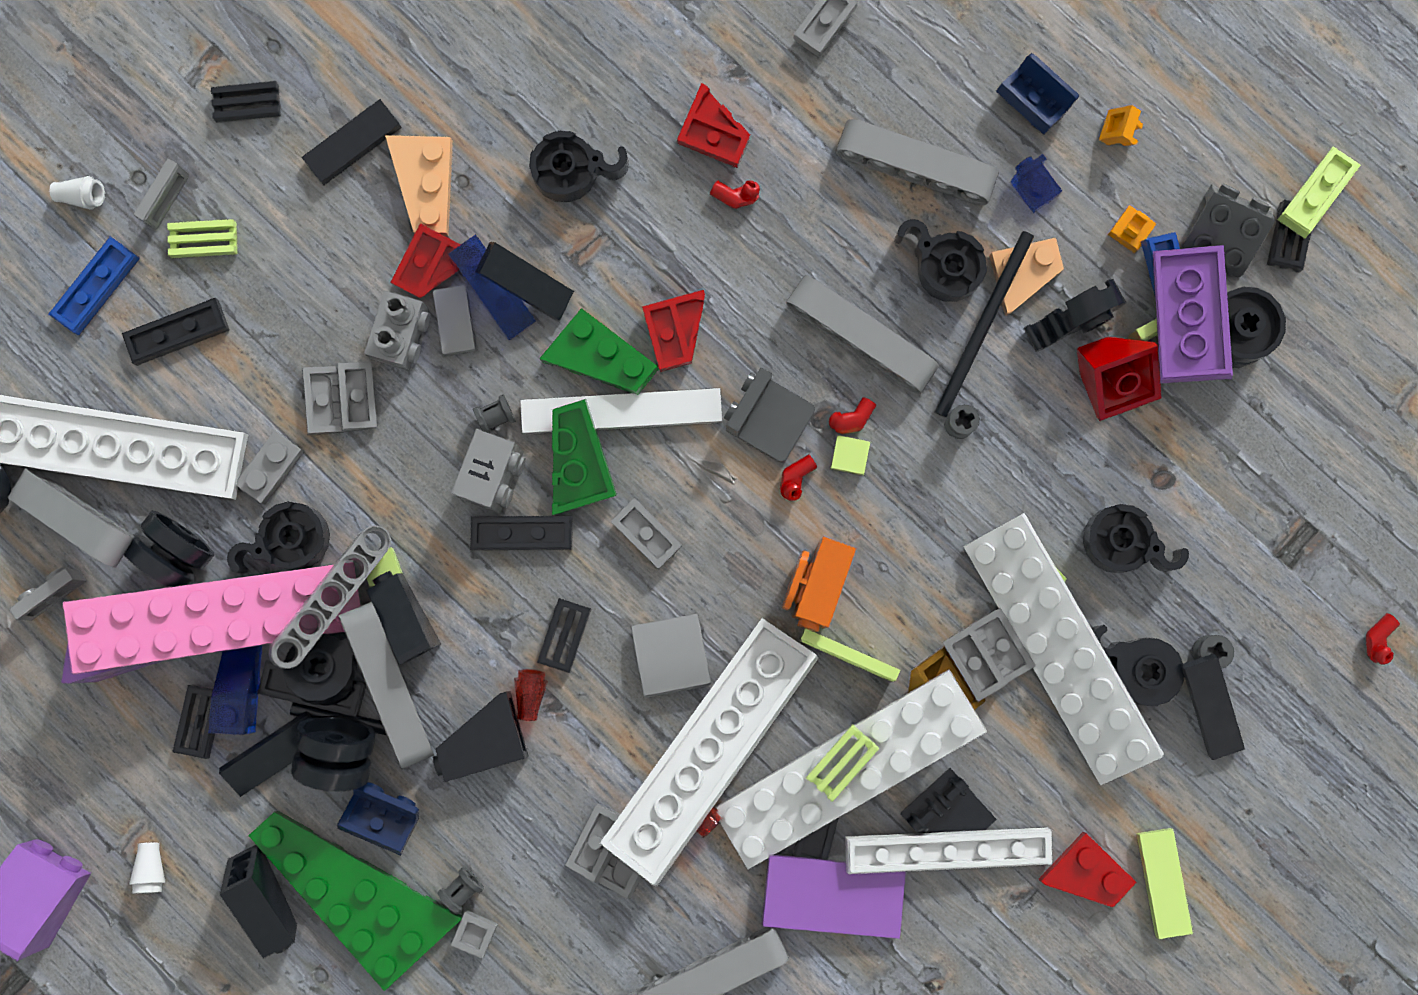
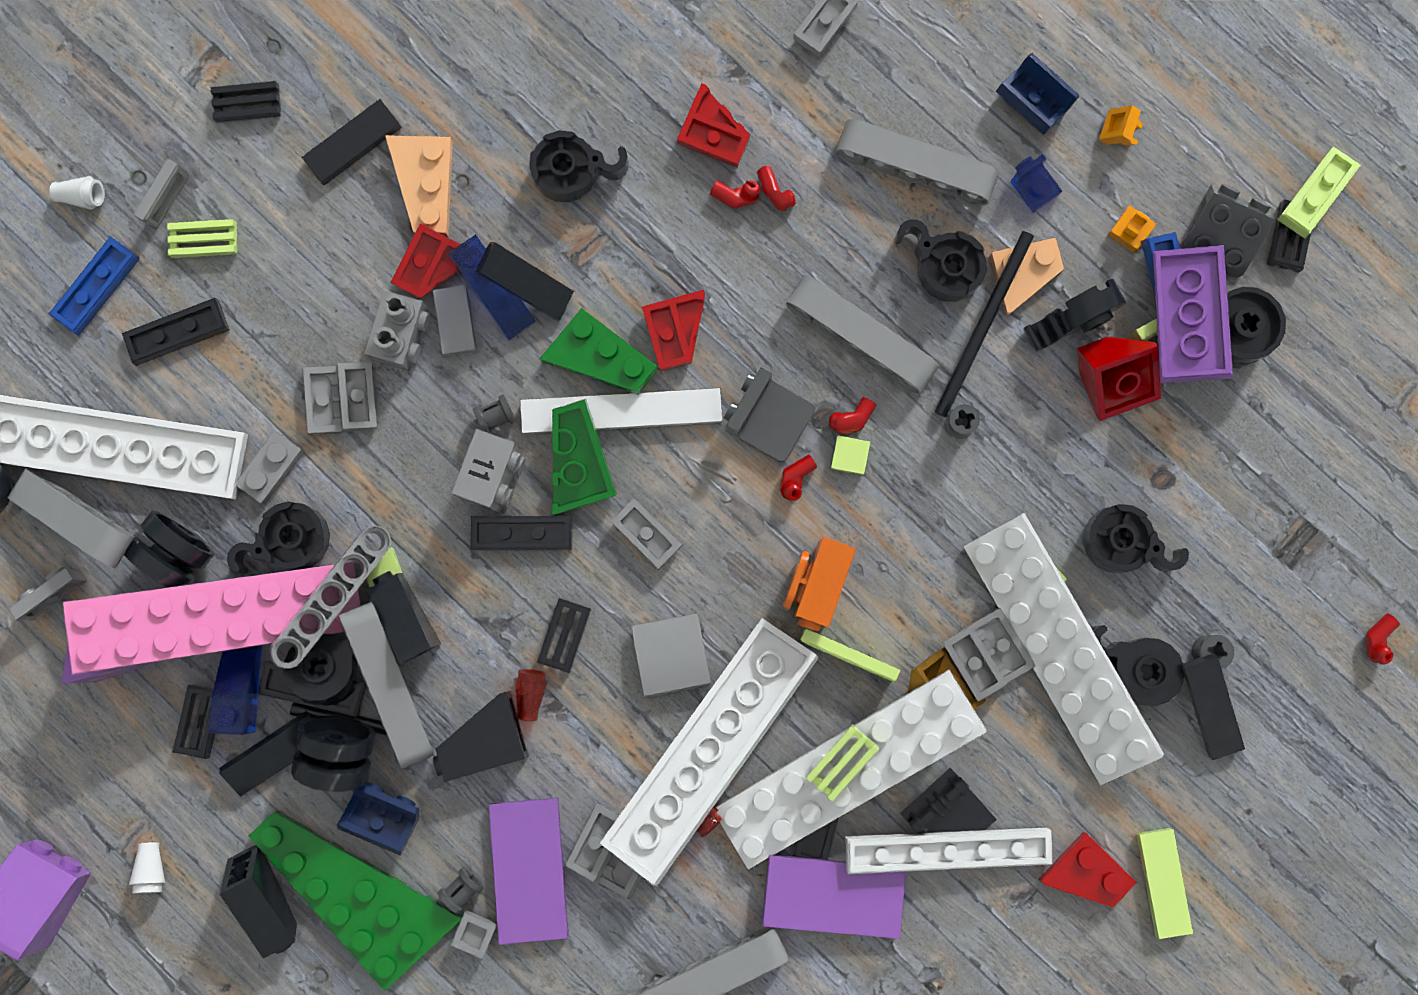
none -> medium lavender tile [489,797,569,945]
none -> red arm [757,166,796,211]

